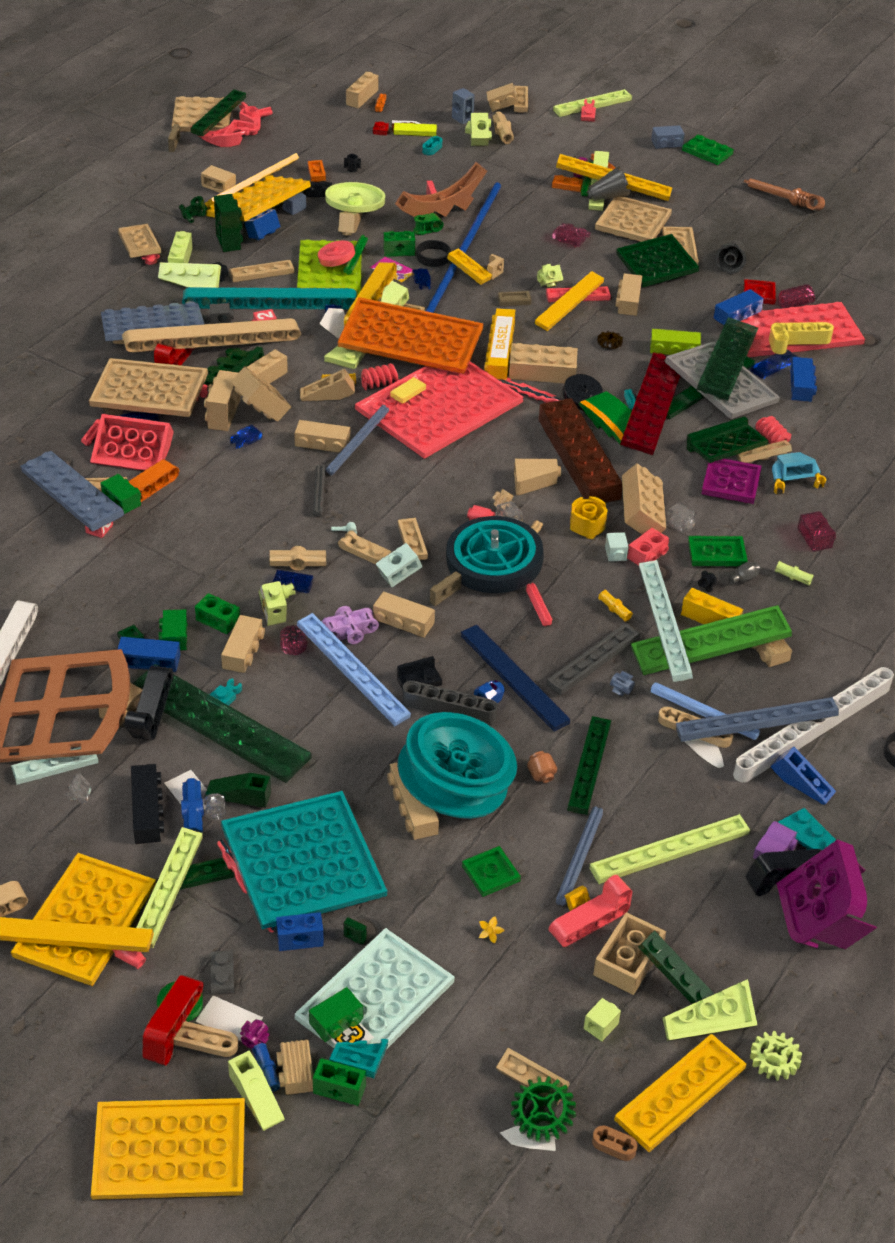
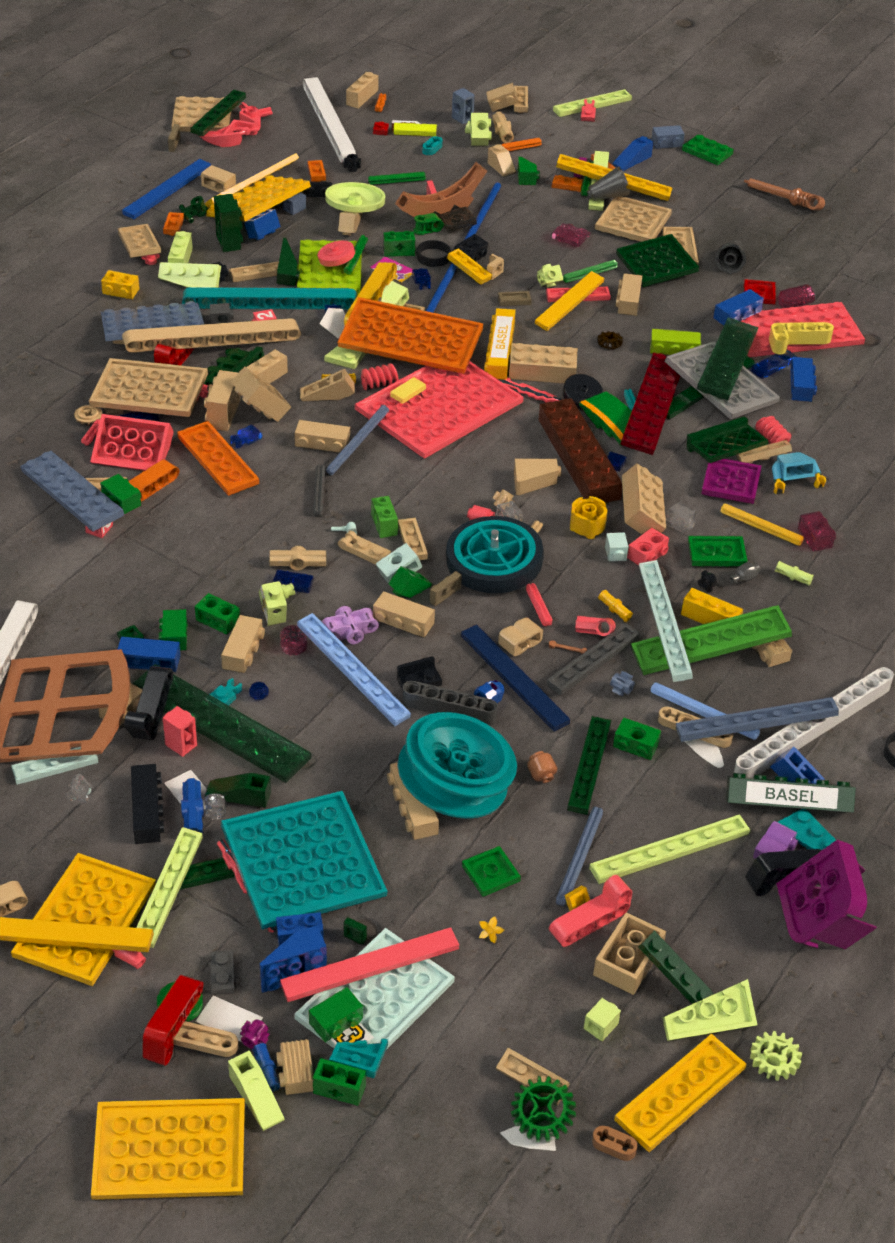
none -> tan gear [74,405,102,425]
none -> yellow brick [101,270,139,299]
none -> blue tile [122,159,211,219]
none -> orange plate [163,212,184,236]
none -> coral brick [163,706,197,757]
none -> orange plate [177,421,259,496]
none -> clear blue plate [249,682,269,700]
none -> blue slope [260,925,327,993]
none -> dark green slope [276,238,300,286]
none -> coral tile [280,927,459,1002]
none -> white beam [303,77,356,163]
none -> green axle [368,172,426,185]
none -> bright green brick [371,496,398,538]
none -> green slope [388,566,432,598]
none -> clear smoke tile [438,206,477,233]
none -> black bracket [454,234,488,262]
none -> tan slope [488,144,516,177]
none -> tan brick [498,618,543,656]
none -> orange axle [501,138,542,151]
none -> green slope [517,157,540,185]
none -> nougat hinge [549,641,587,654]
none -> green axle [563,260,618,283]
none -> coral piece [575,616,616,636]
none -> clear blue plate [607,451,627,472]
none -> blue slope [612,136,653,171]
none -> green brick [613,717,661,760]
none -> yellow axle [721,503,804,546]
none -> brick [726,773,856,813]

